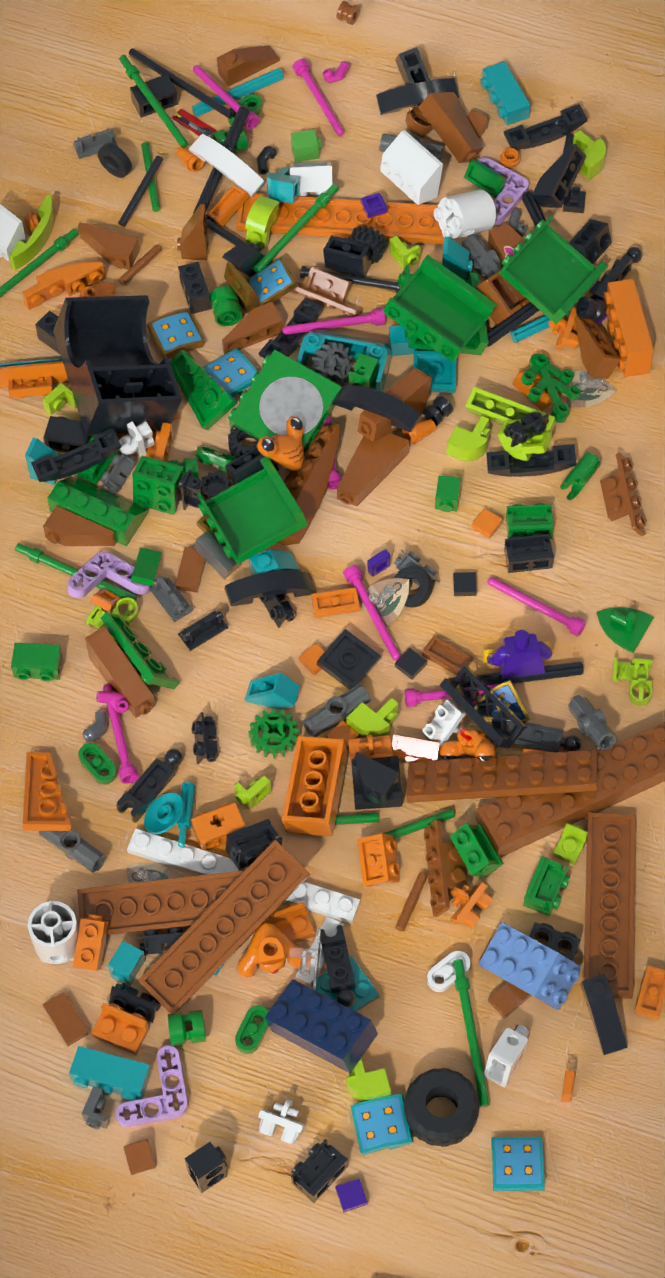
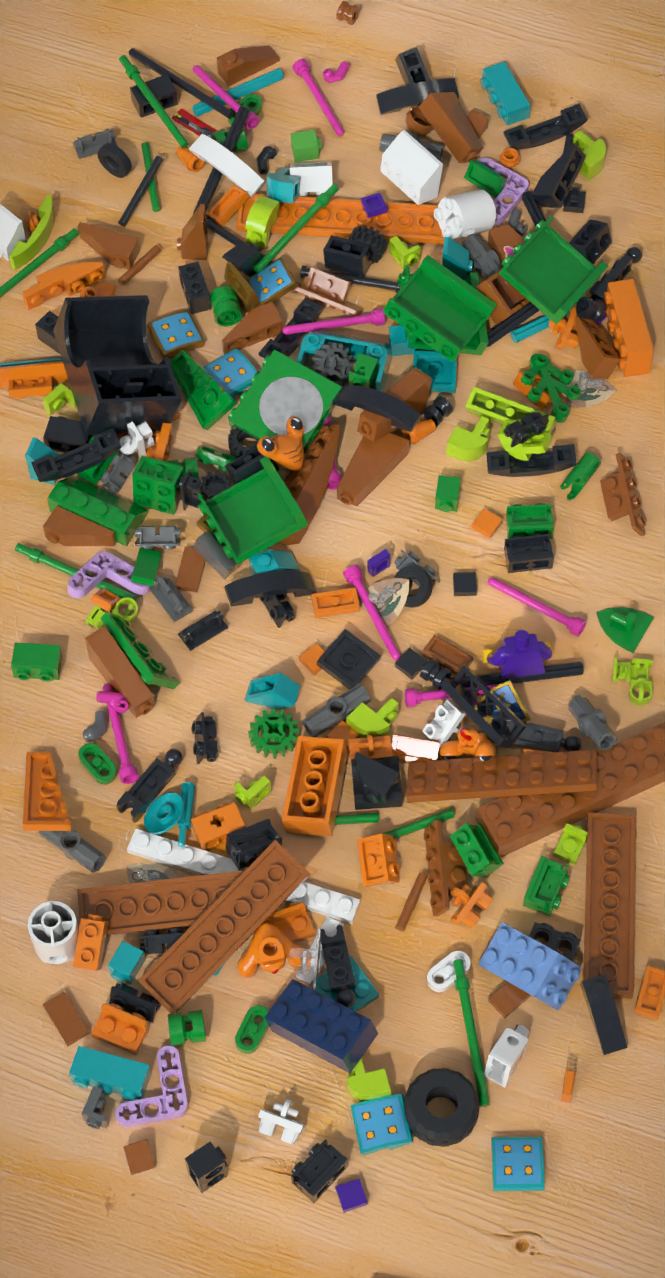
none -> dark grey hinge [135,526,181,549]
none -> black wheel [420,658,452,690]

